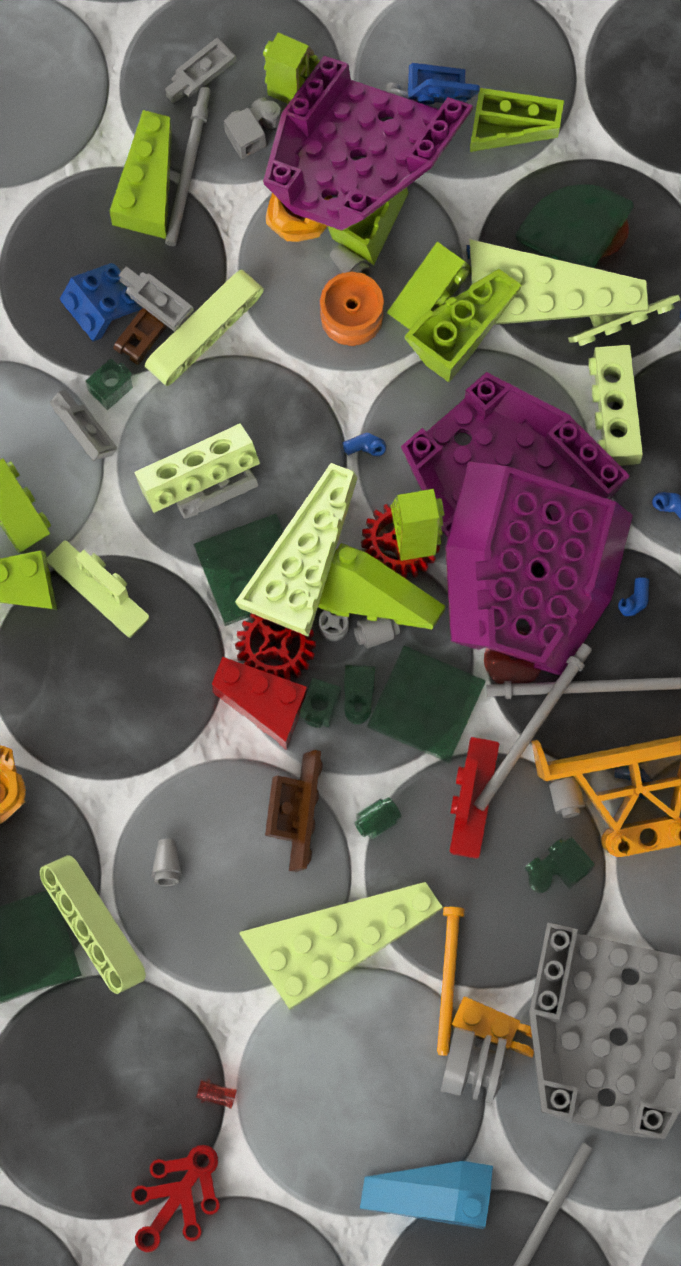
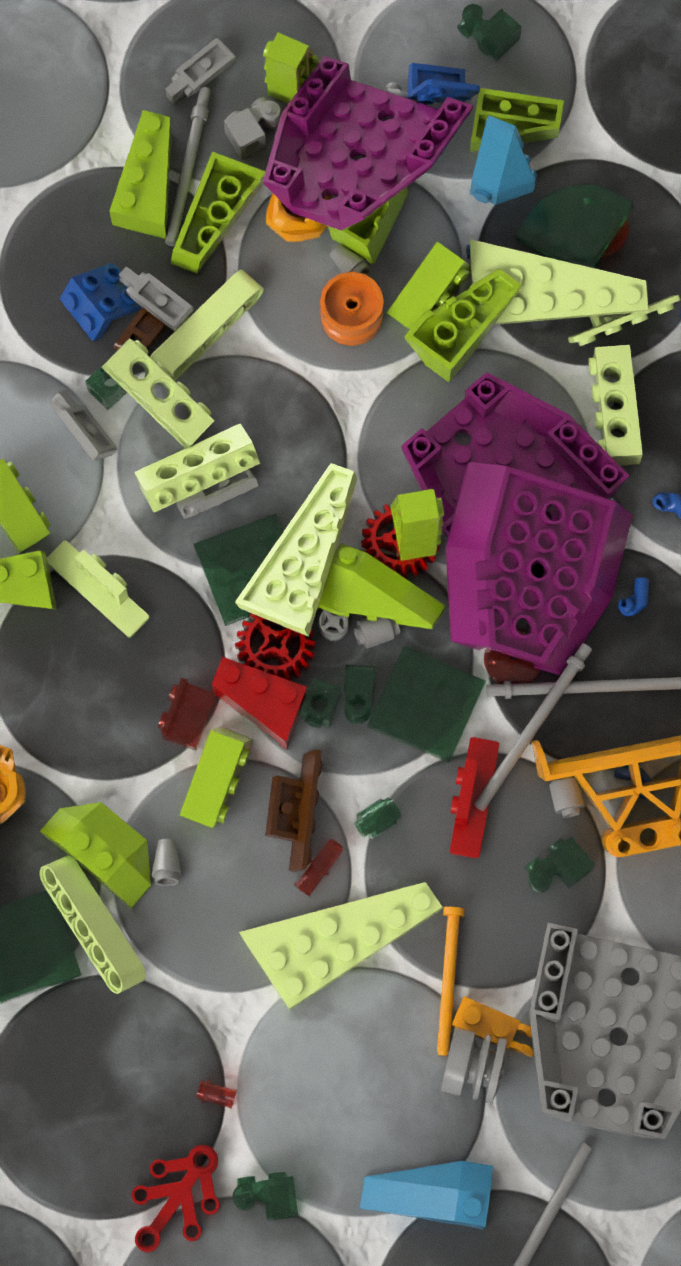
blue arm [342,433,386,456] -> none
none -> lime wedge [40,802,151,909]
none -> yellowish green brick [102,339,214,449]
none -> clear red bracket [158,678,217,751]
none -> lime wedge [170,151,265,274]
none -> lime wedge [179,727,254,828]
none -> clear green brick [232,1172,299,1221]
none -> clear red axle [294,839,344,897]
none -> clear green brick [457,4,522,61]
none -> dark azure wedge [470,115,537,205]

